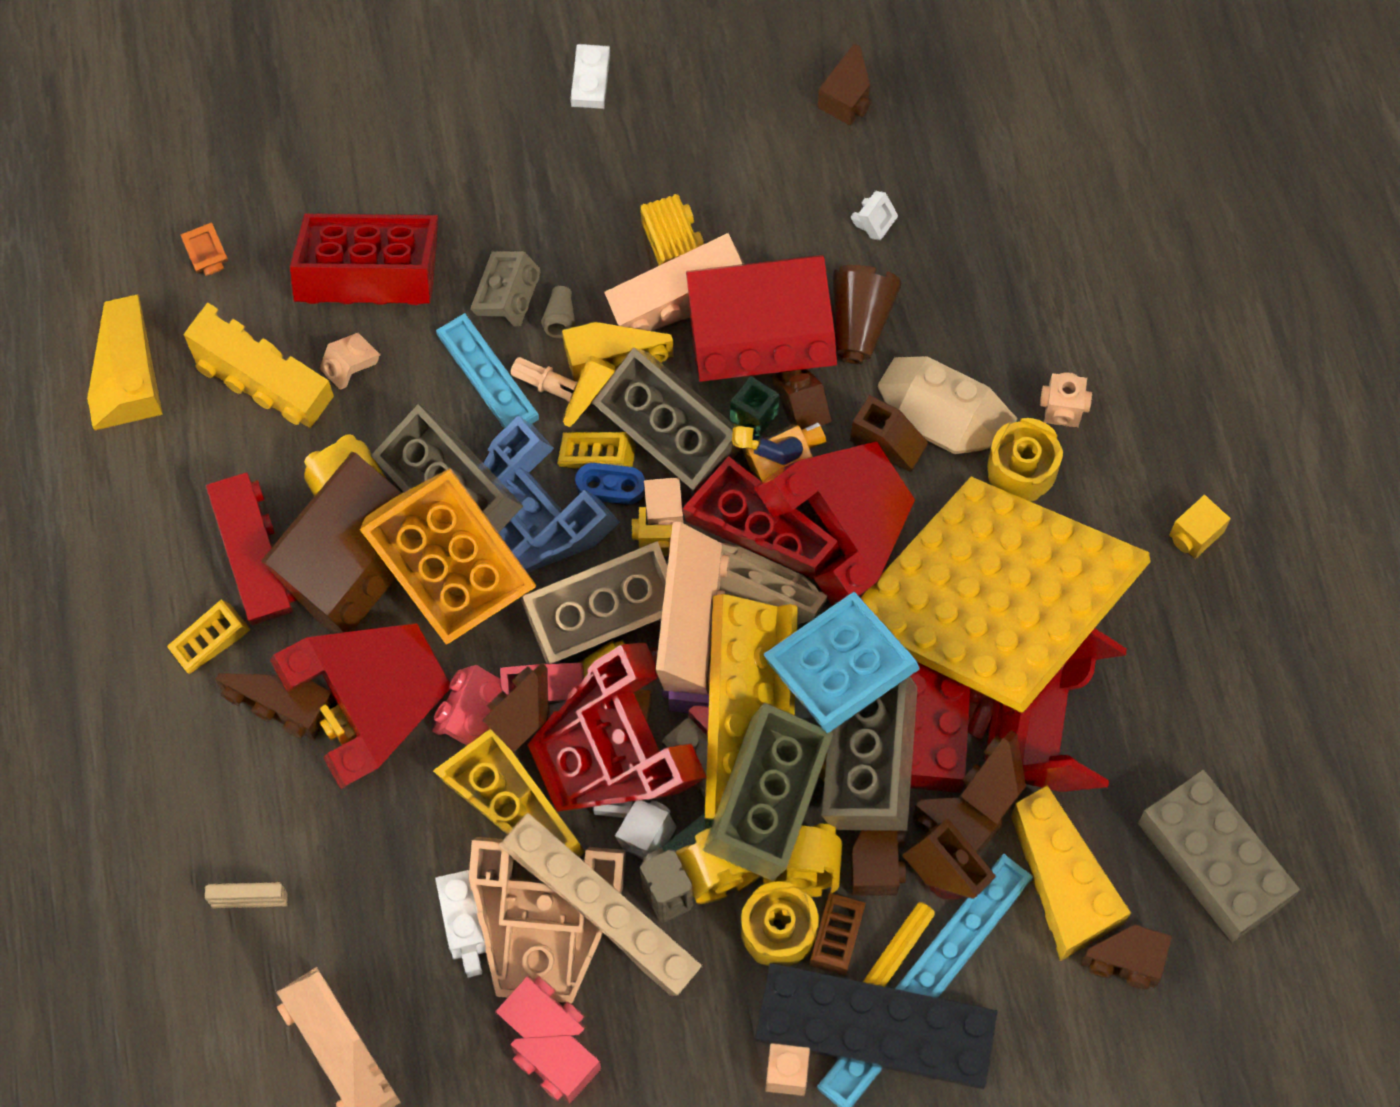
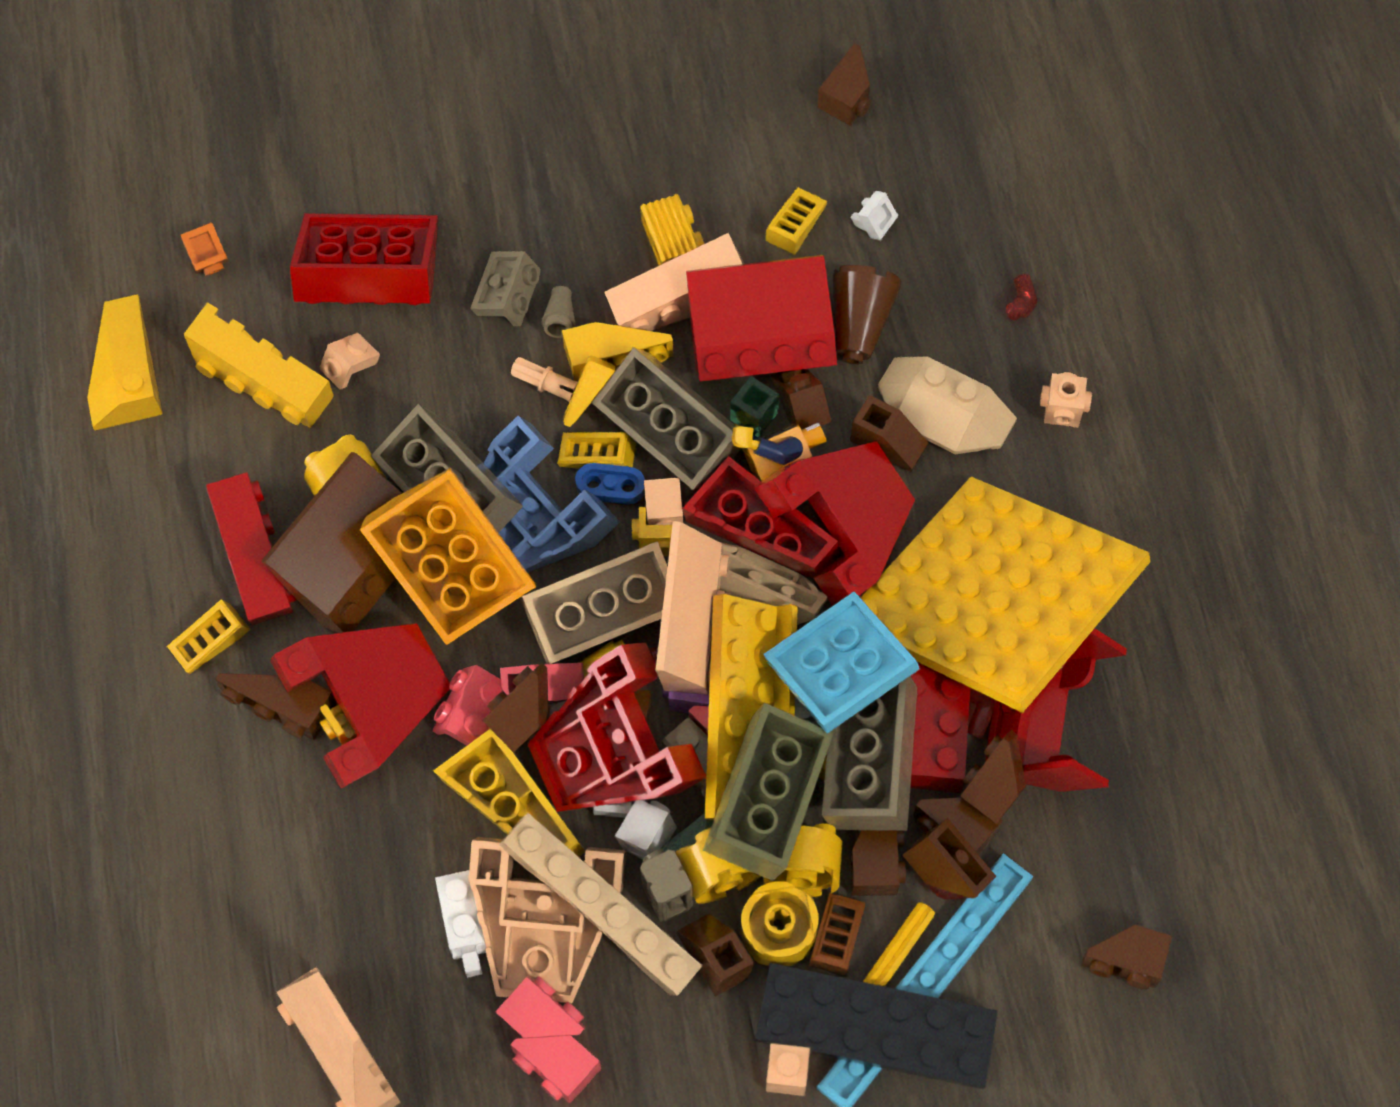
tan tile [205,882,288,908] -> none
medium azure tile [436,313,539,429] -> none
white plate [571,44,610,109] -> none
yellow brick [987,418,1063,502] -> none
yellow wedge [1011,785,1131,961] -> none
dark tan brick [1138,769,1300,943] -> none
yellow brick [1169,494,1231,559] -> none
none -> reddish brown slope [676,914,754,997]
none -> yellow slope [766,187,827,255]
none -> clear red arm [1006,274,1037,321]

